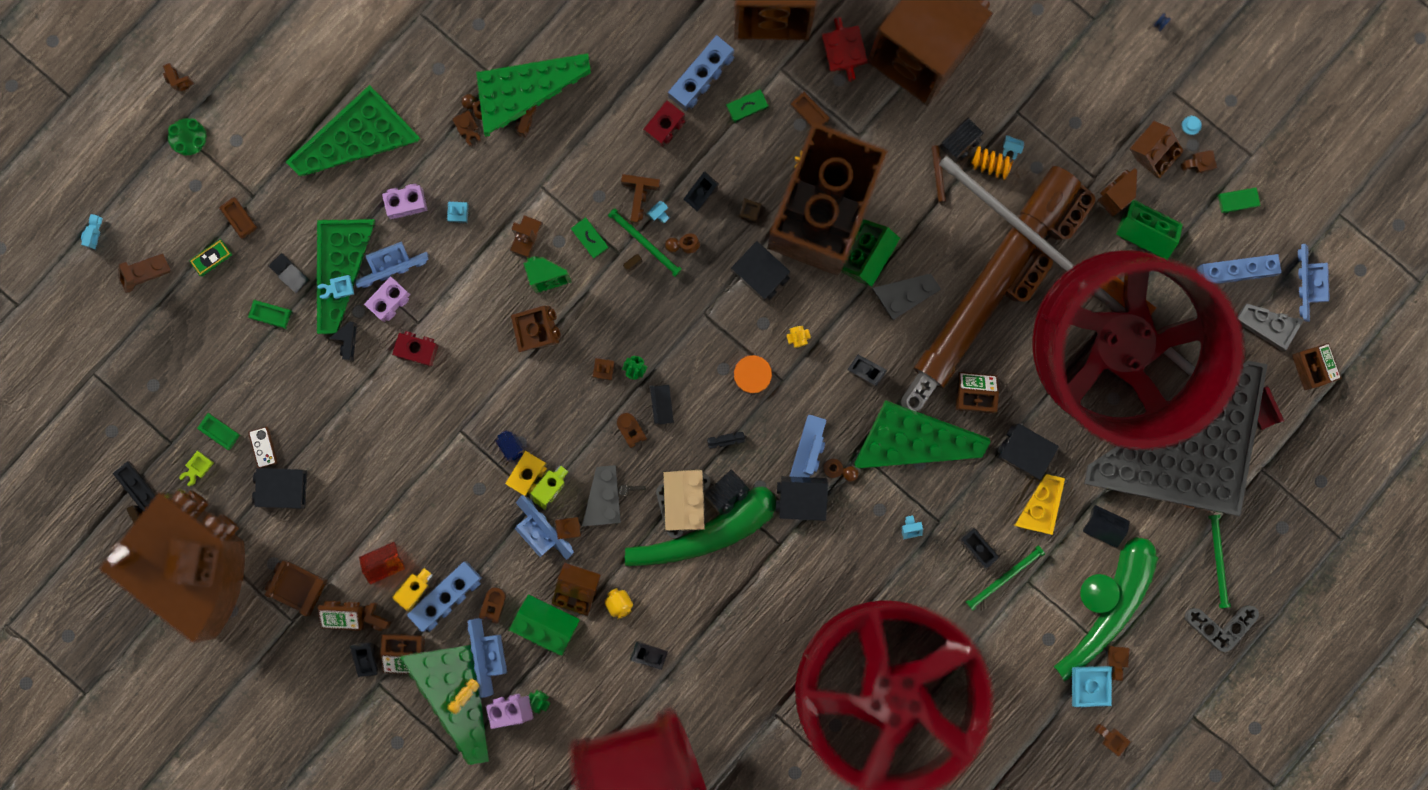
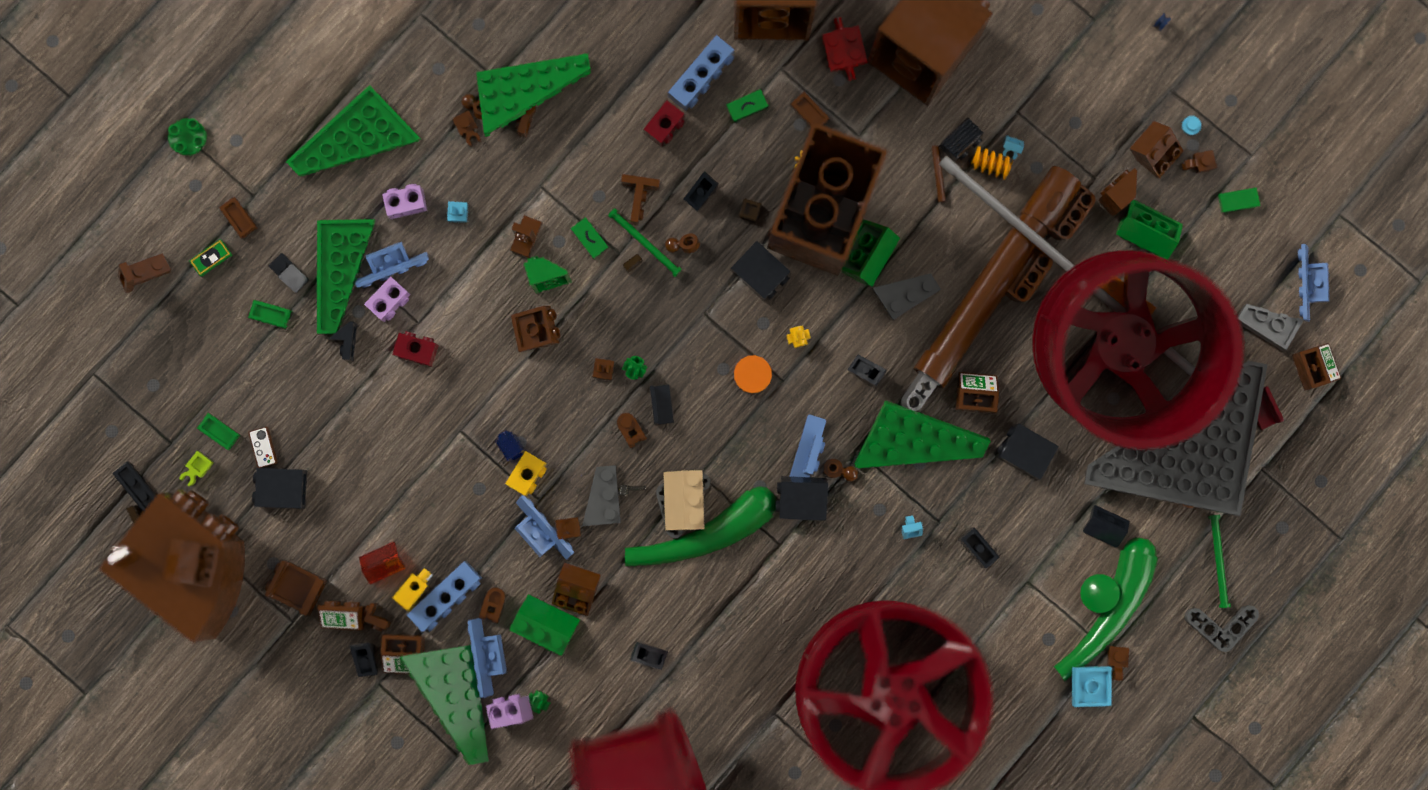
medium azure plate [81,214,103,249] -> none
reddish brown bracket [163,63,194,91] -> none
medium azure plate [317,275,354,299] -> none
yellow axle [448,679,479,714] -> none
lime torso [530,465,568,511] -> none
yellow head [604,588,633,619] -> none
medium azure tile [646,201,669,223] -> none
black brick [703,469,750,515] -> none
black axle [707,432,745,449] -> none
green bar [966,545,1045,611] -> none
yellow wing [1014,474,1065,535] -> none
reddish brown plate [1094,724,1131,757] -> none
medium blue brick [1196,254,1281,284] -> none

